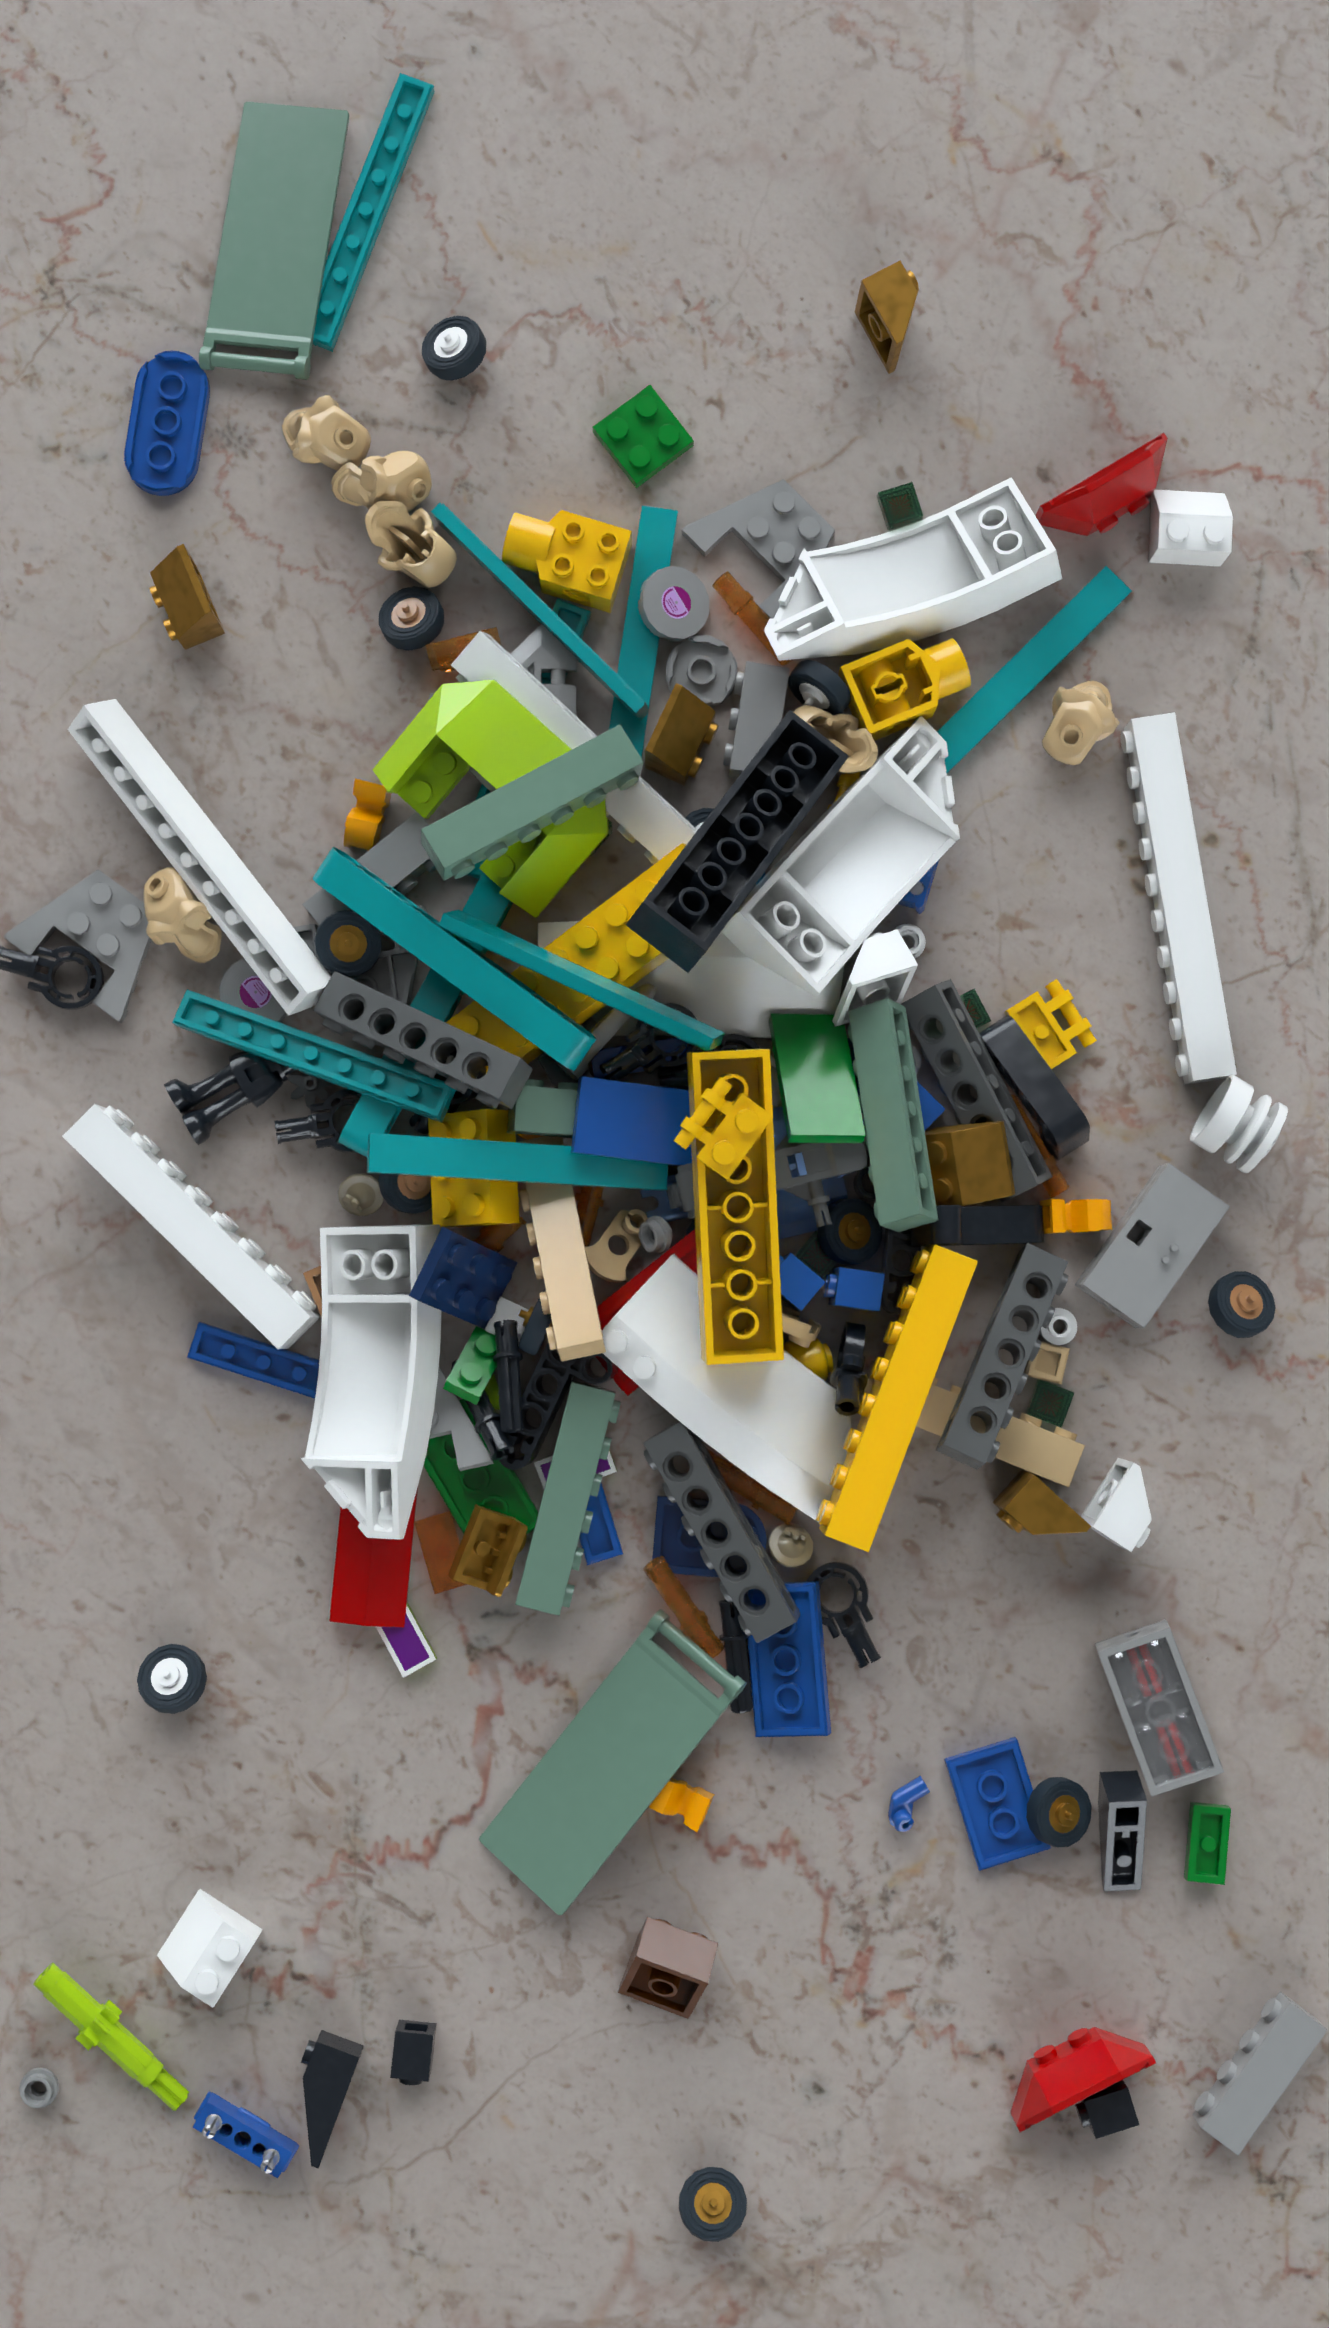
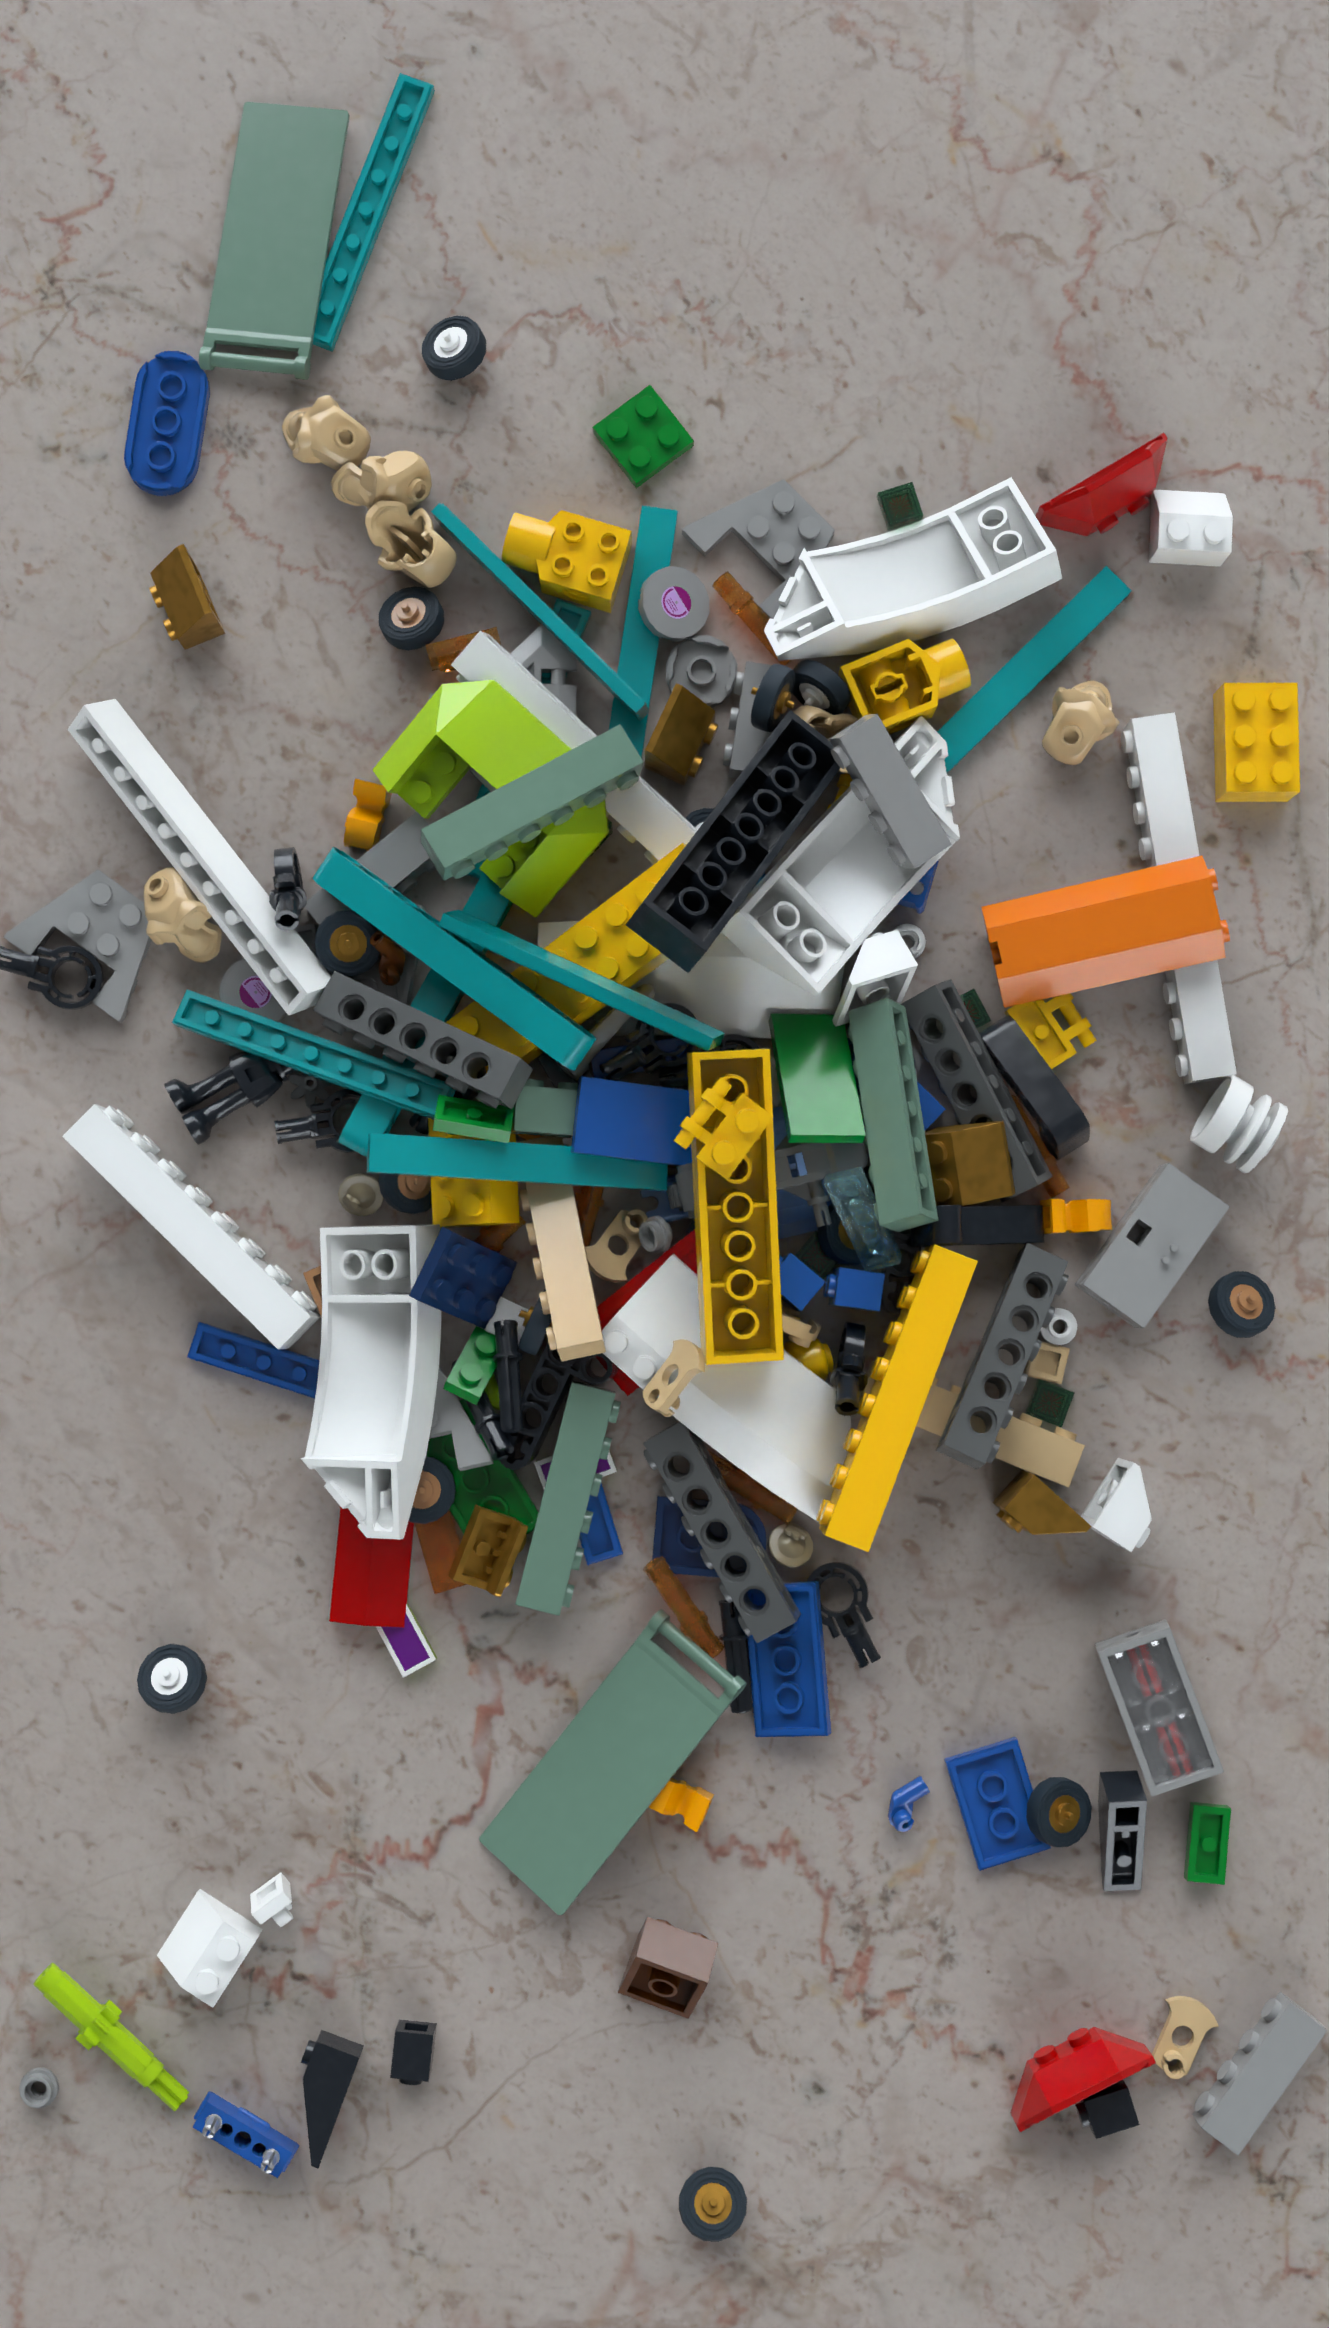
pearl gold slope [855,260,919,374] -> none
none -> white tile [250,1872,293,1927]
none -> black pin [269,847,307,931]
none -> reddish brown arm [370,930,405,986]
none -> black wheel [409,1456,456,1524]
none -> green plate [433,1095,514,1143]
none -> tan piece [643,1339,705,1417]
none -> black wheel [751,664,795,732]
none -> clear light blue plate [823,1166,902,1271]
none -> light grey brick [829,714,952,869]
none -> orange panel [981,855,1230,1008]
none -> tan piece [1152,1996,1219,2079]
none -> yellow brick [1213,683,1300,802]

